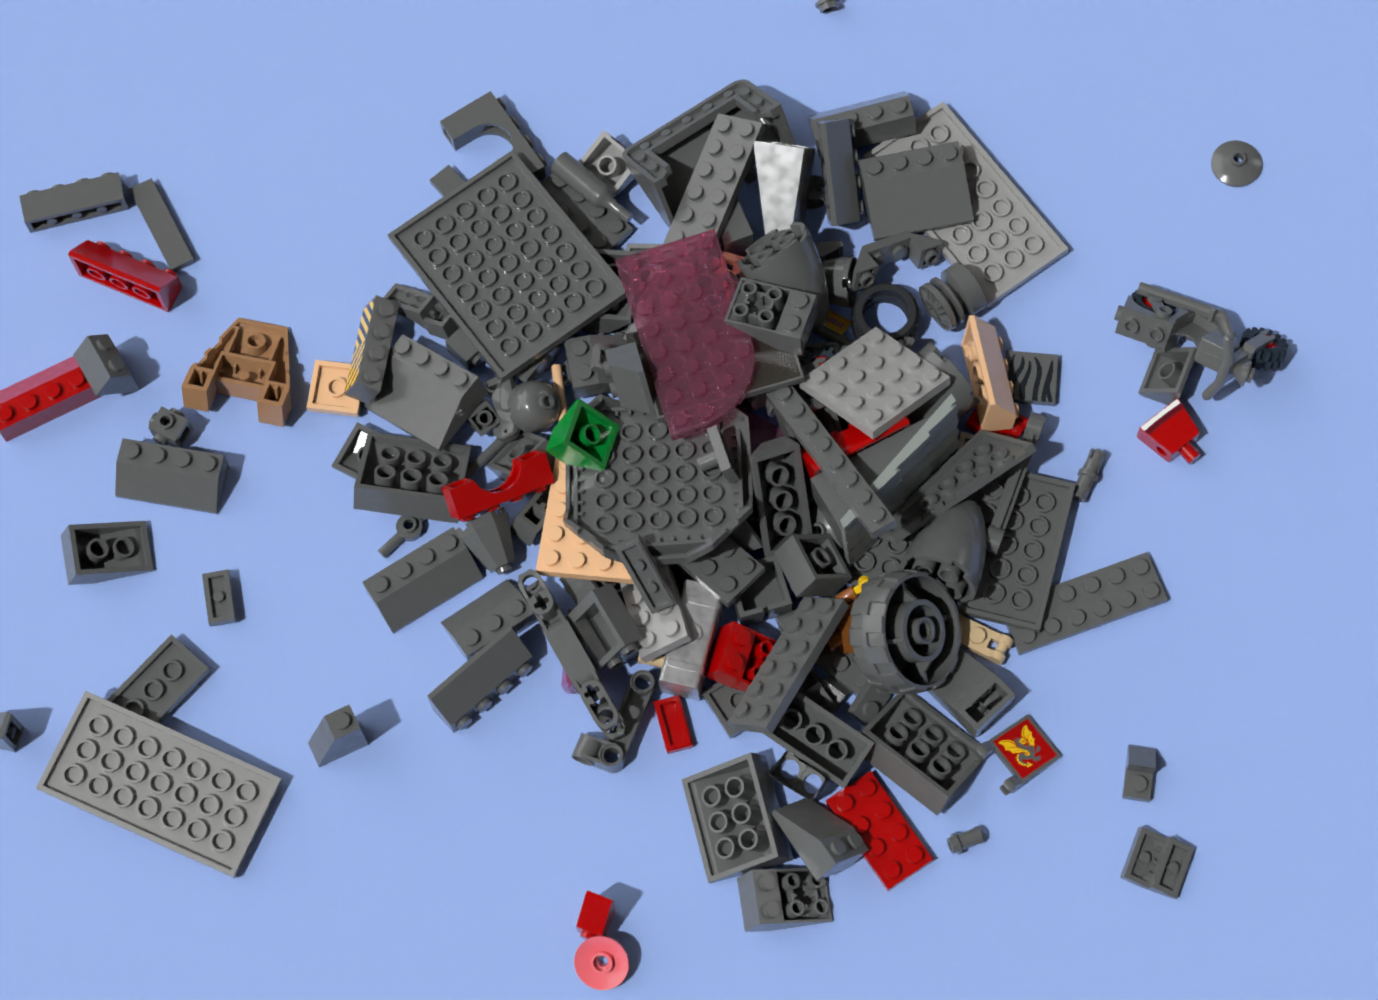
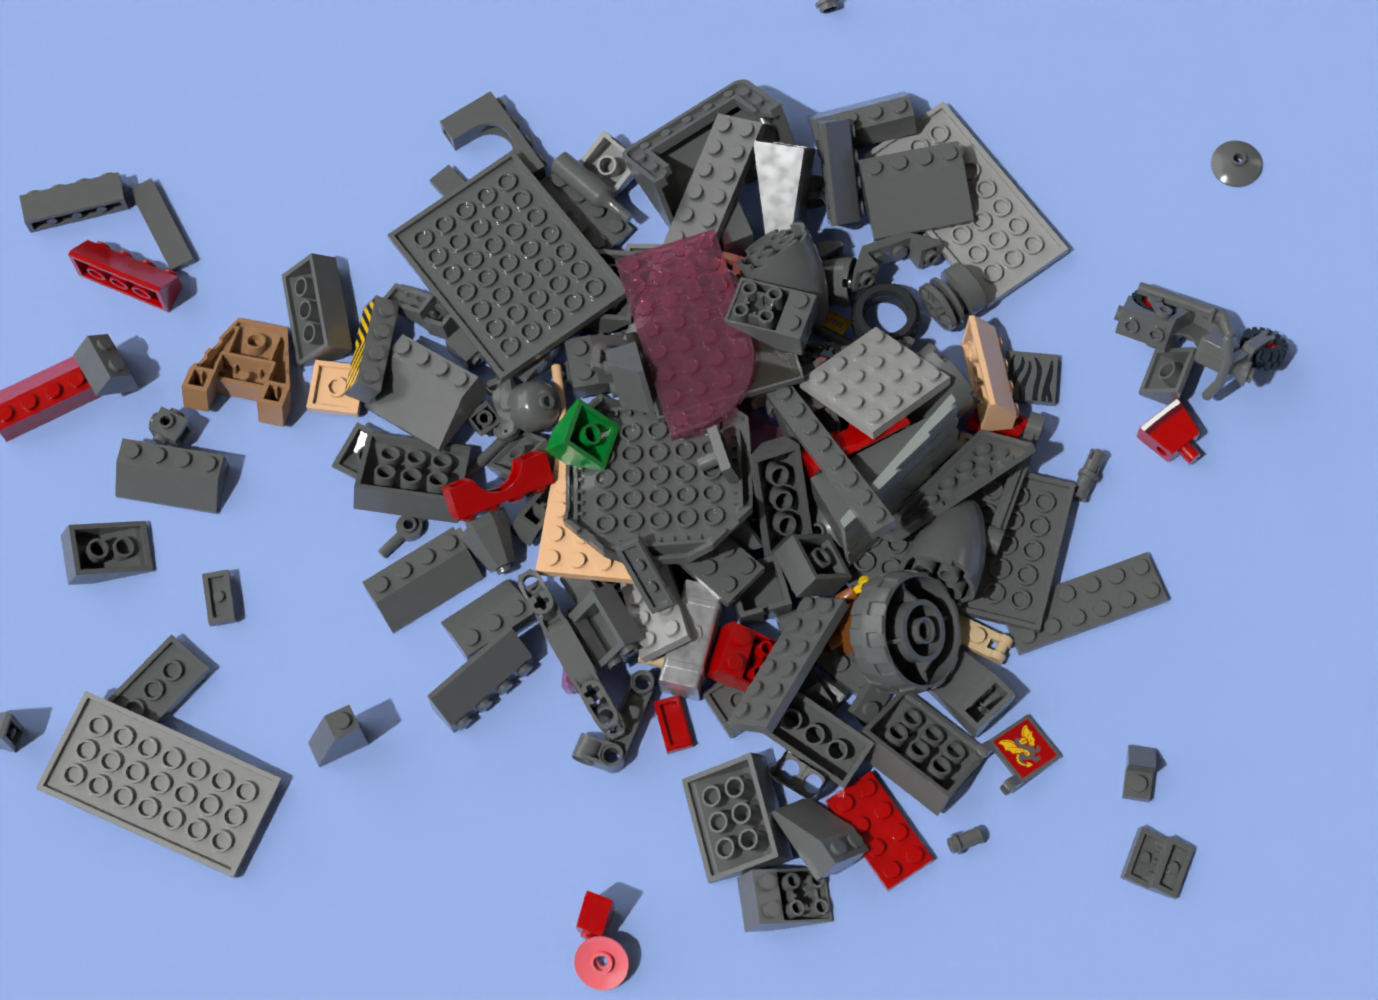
none -> dark grey slope [281,253,353,368]

